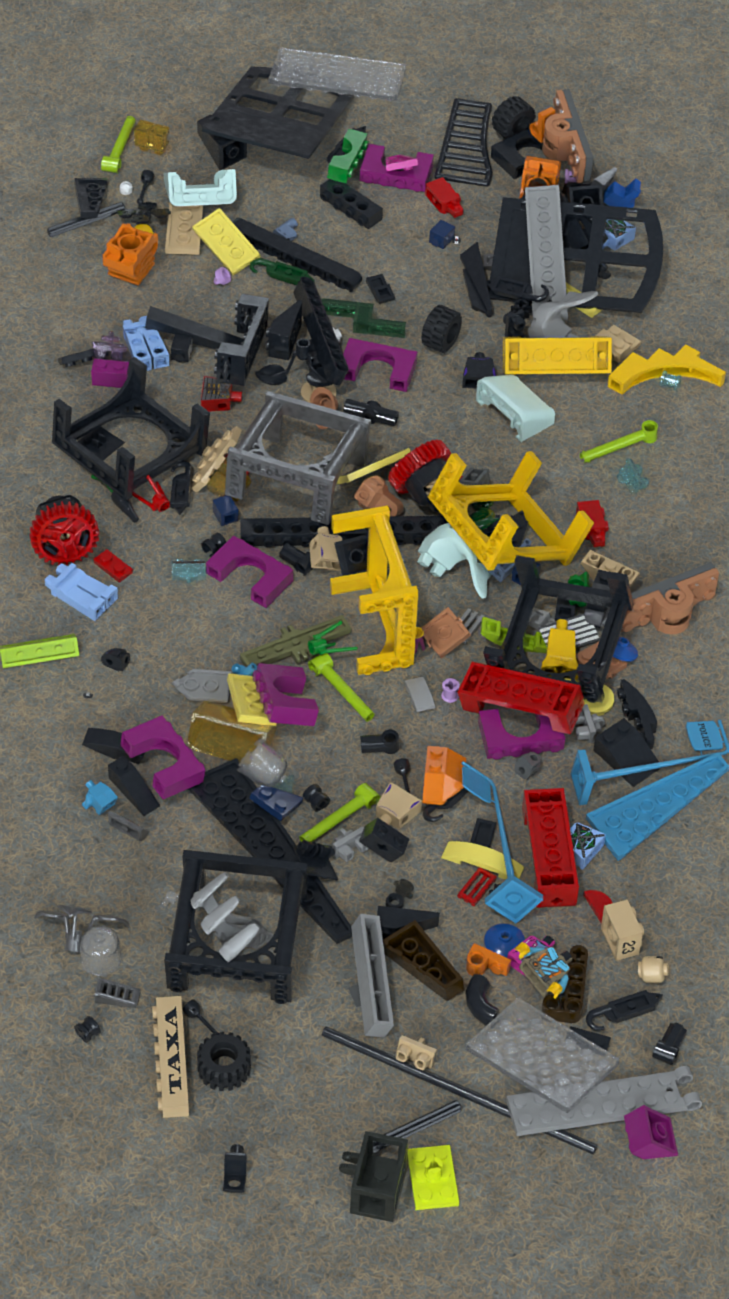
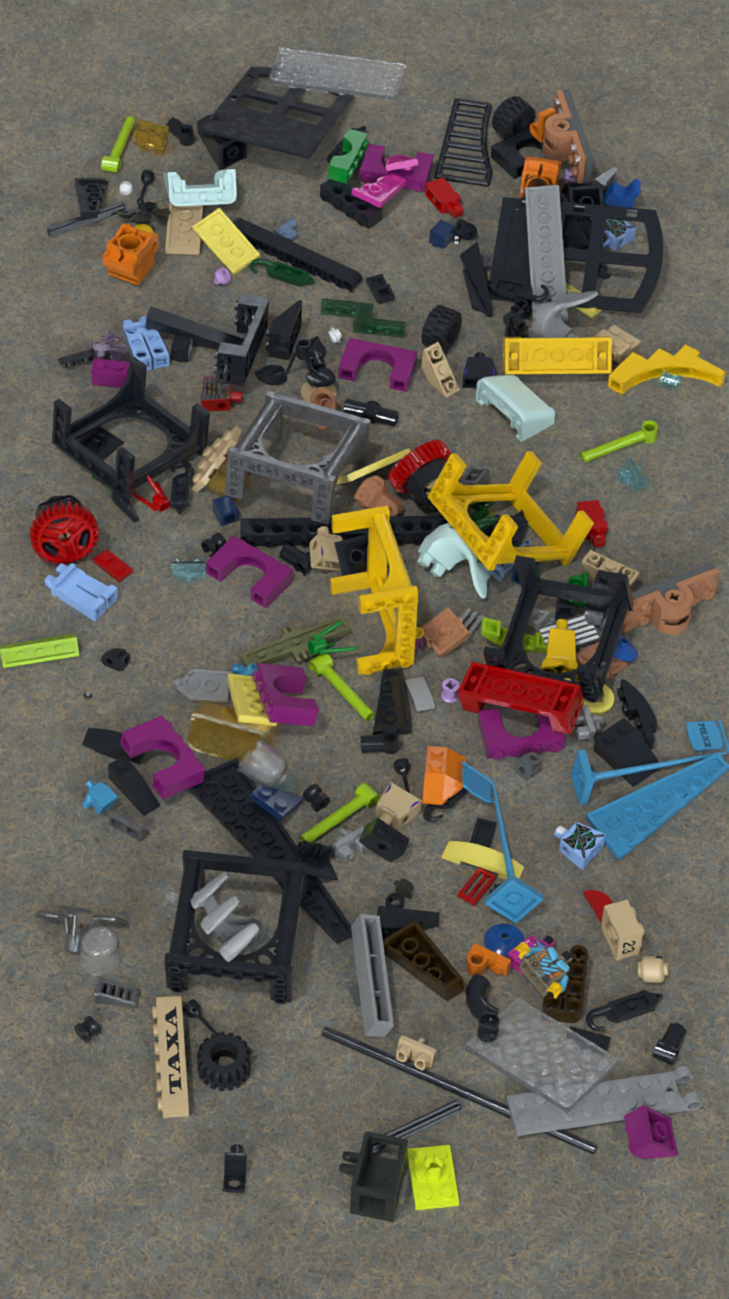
black beam [293,277,349,386] -> none
red plate [522,788,579,908] -> none
none -> black piece [166,117,194,146]
none -> dark pink wing [351,173,407,208]
none -> black wing [373,668,412,735]
none -> tan slope [422,342,460,398]
none -> black piece [455,219,477,240]
none -> black wheel [477,1012,500,1042]

